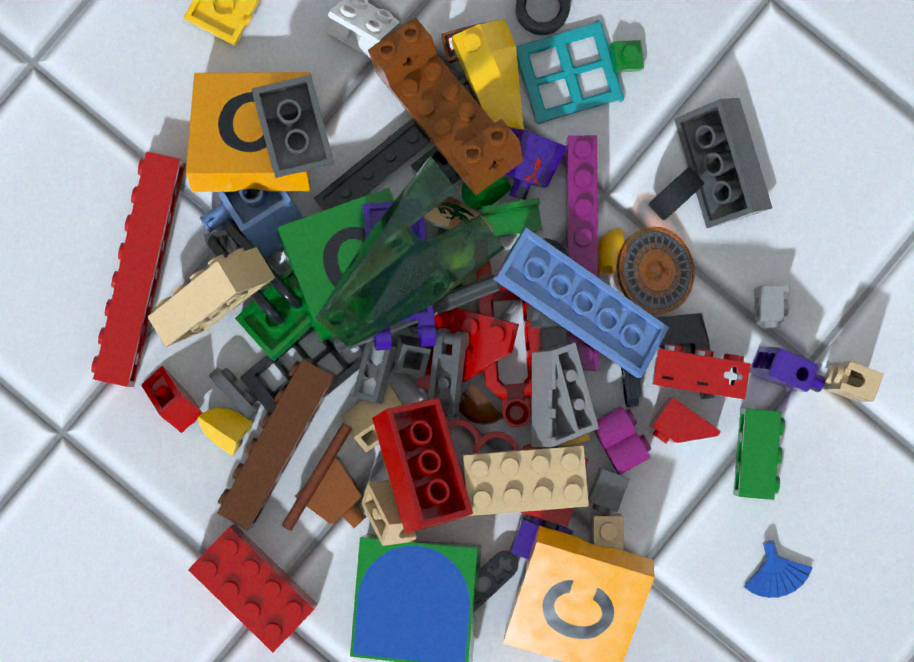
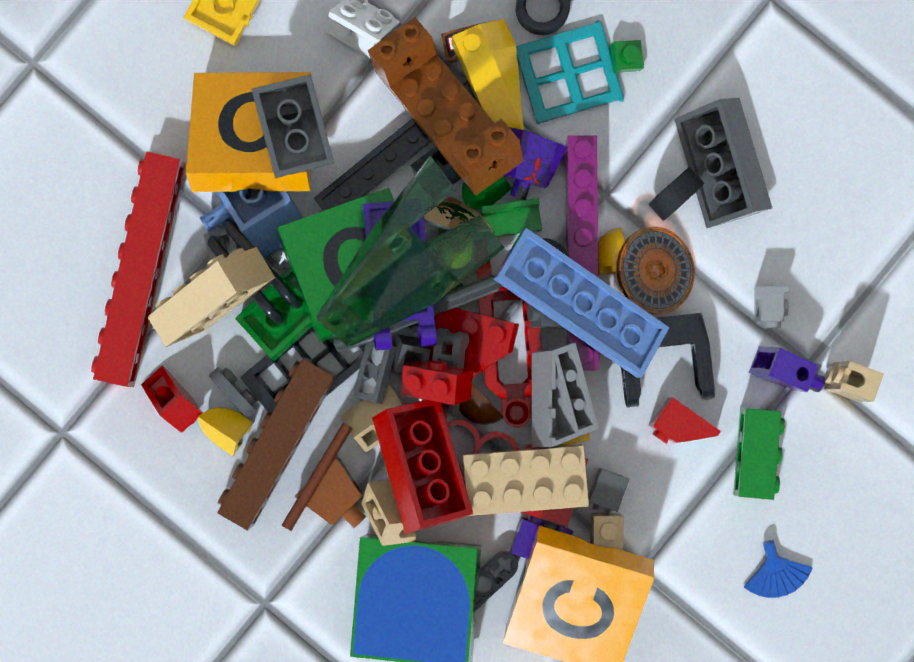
red brick [188,524,318,653] -> none
magenta brick [594,406,652,475] -> none
red piece [652,344,751,400] -> none
none -> red brick [401,360,473,405]

